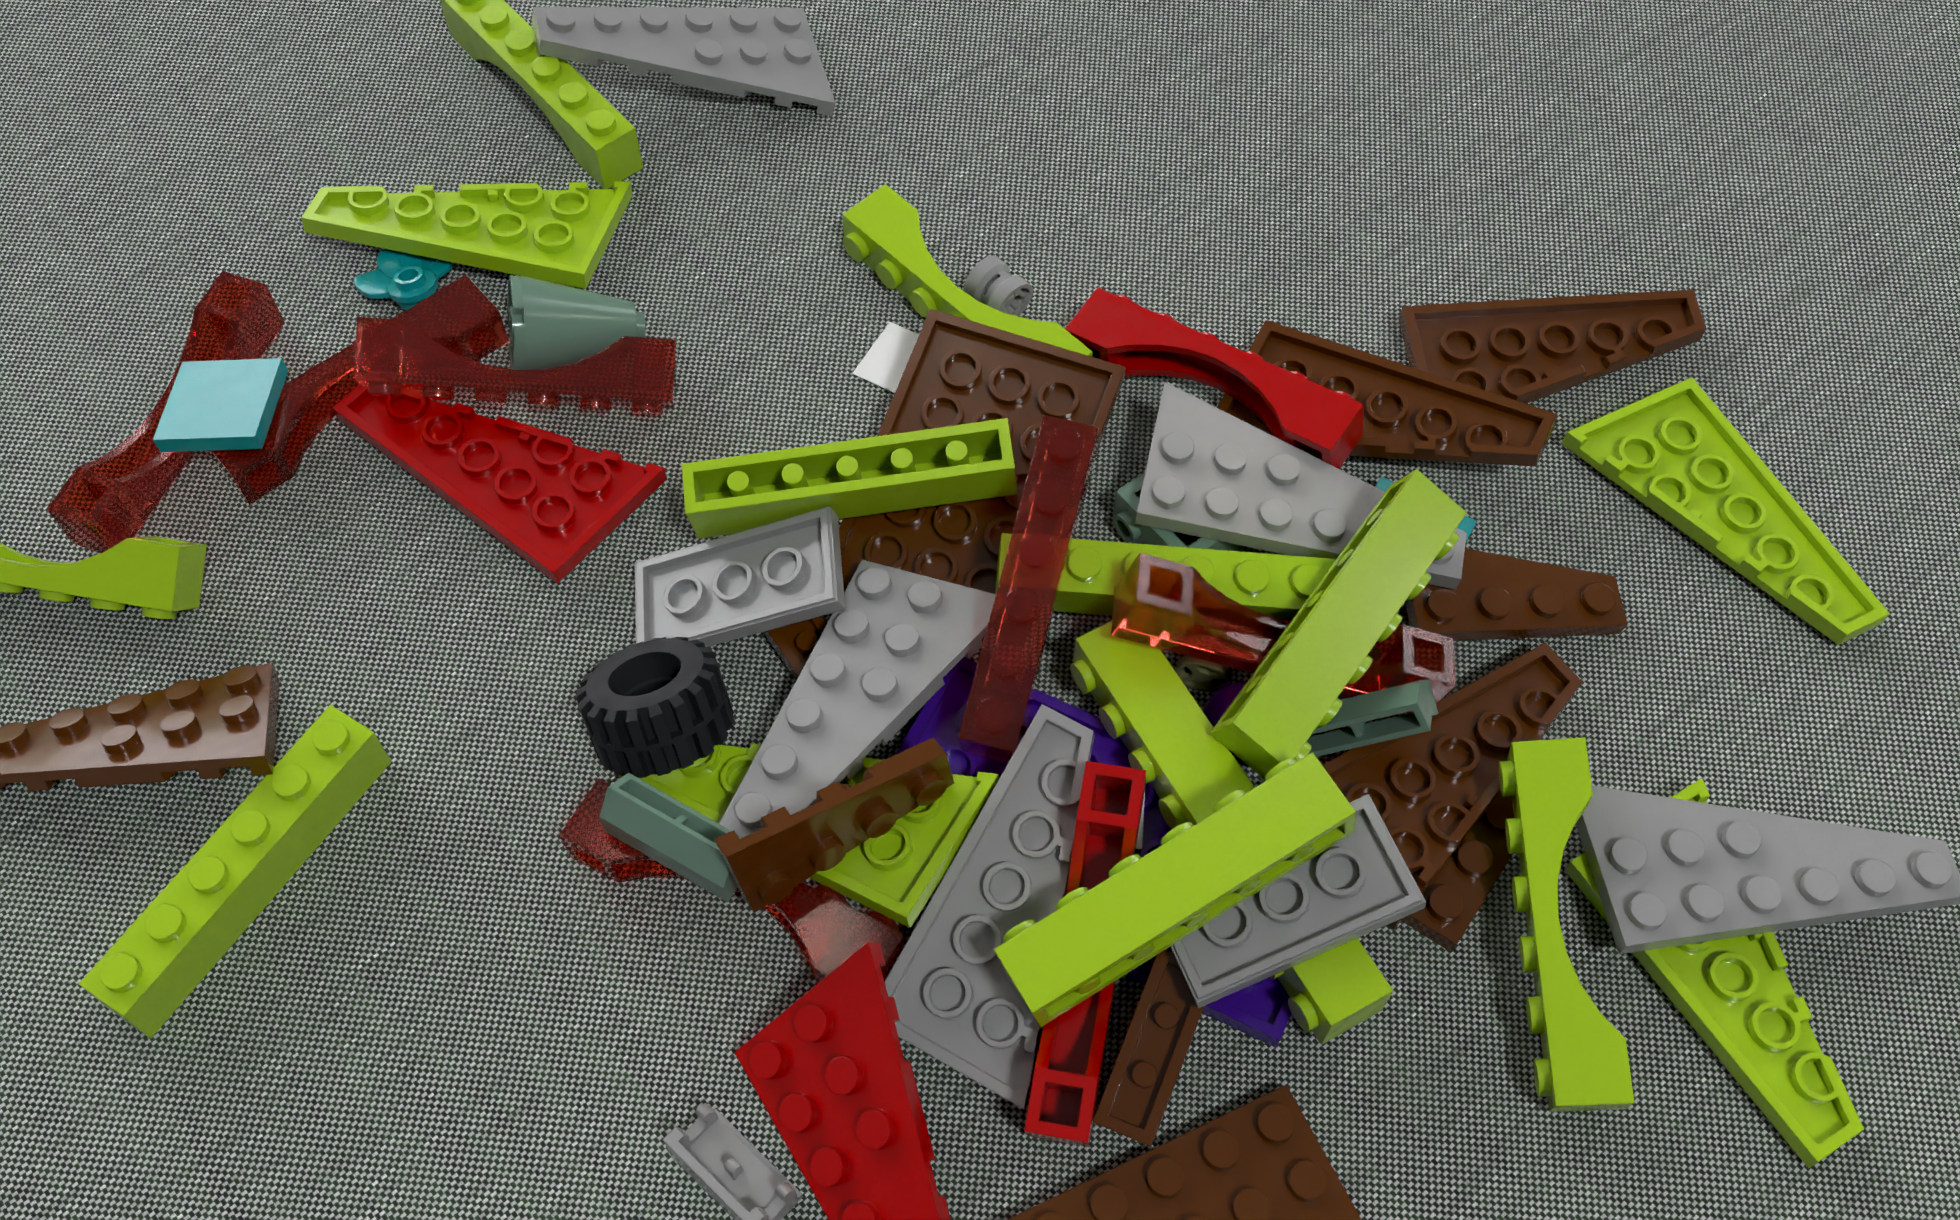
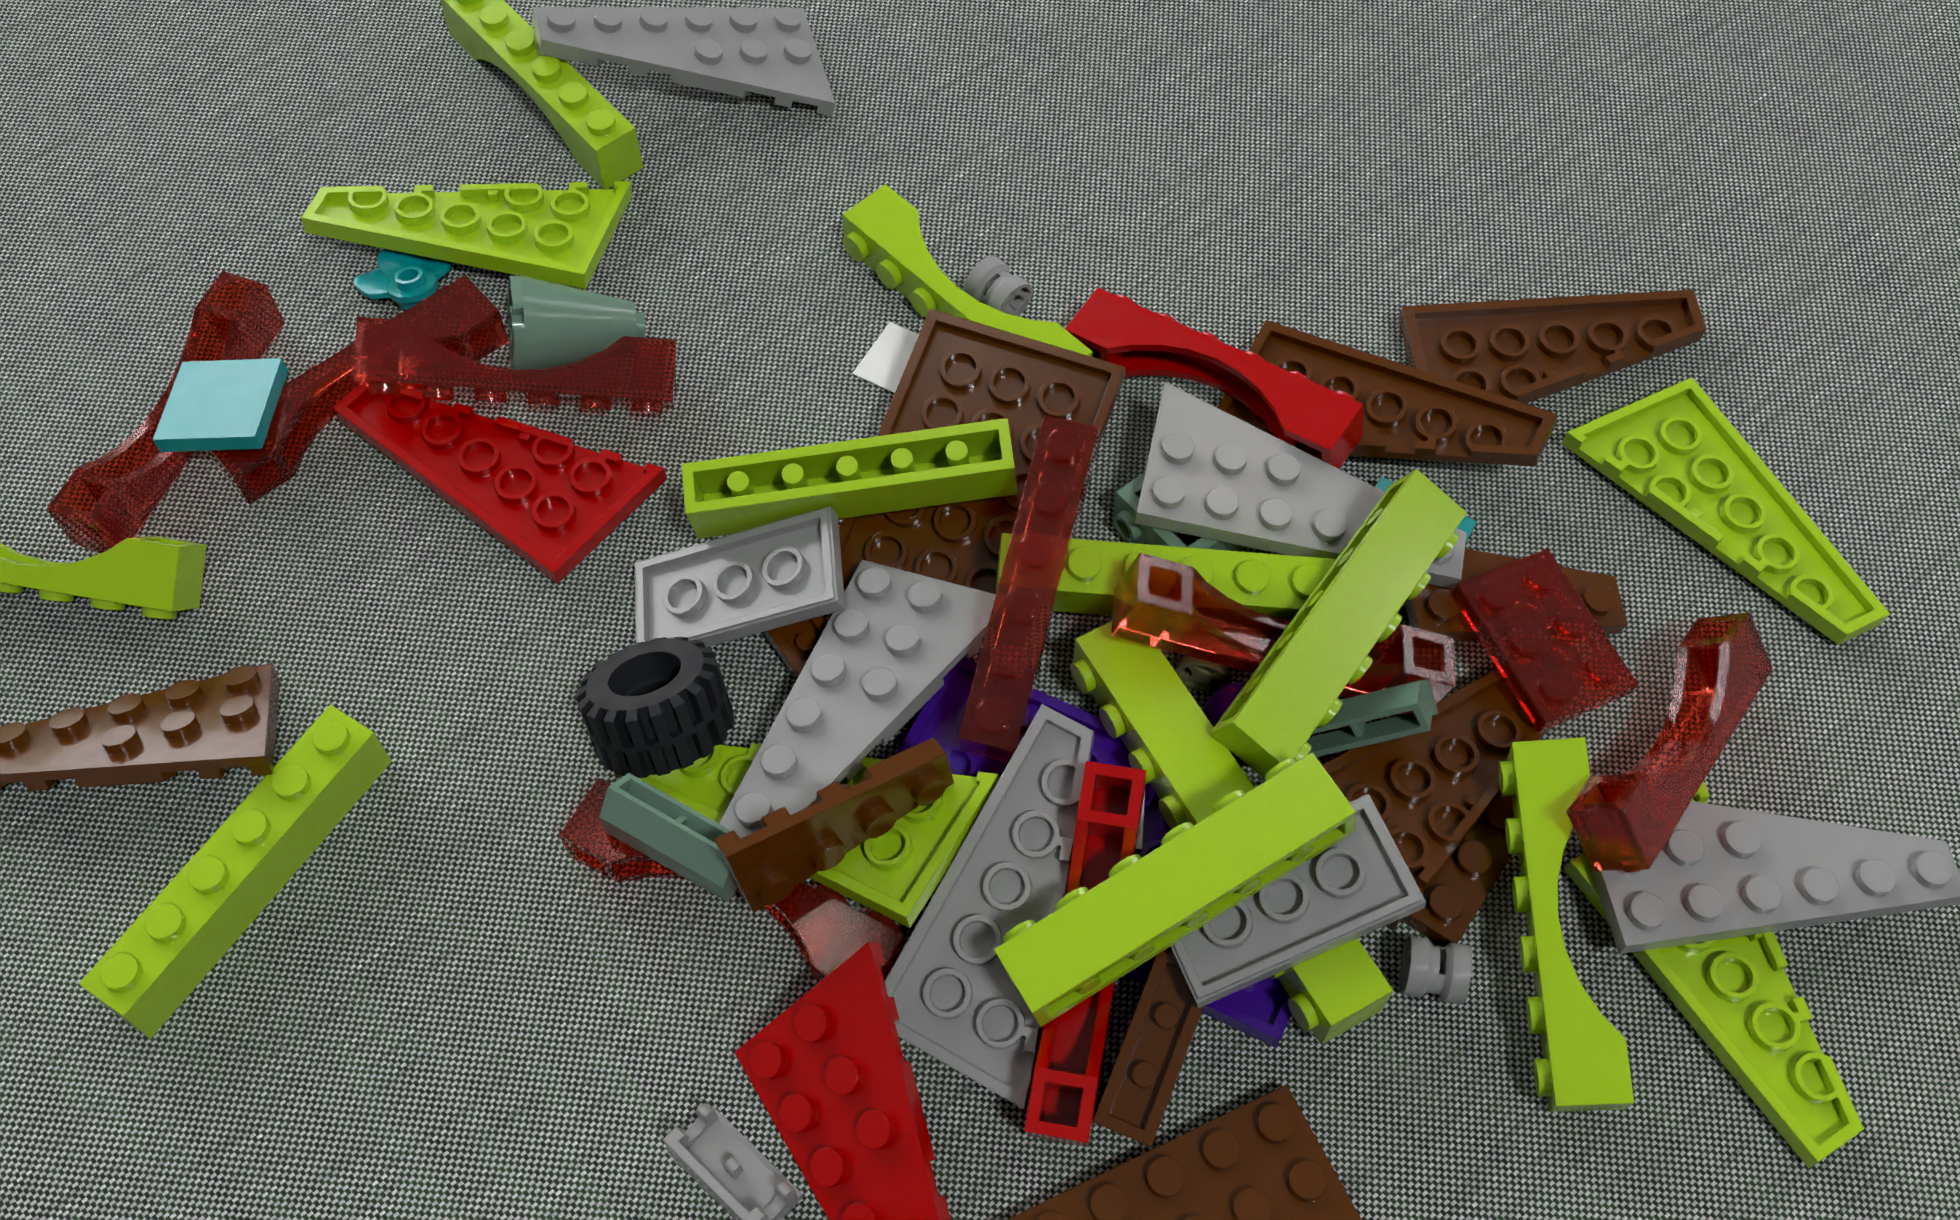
none -> light grey wheel [1399,935,1472,1005]
none -> clear red plate [1451,549,1639,733]
none -> clear red arch [1566,612,1773,873]

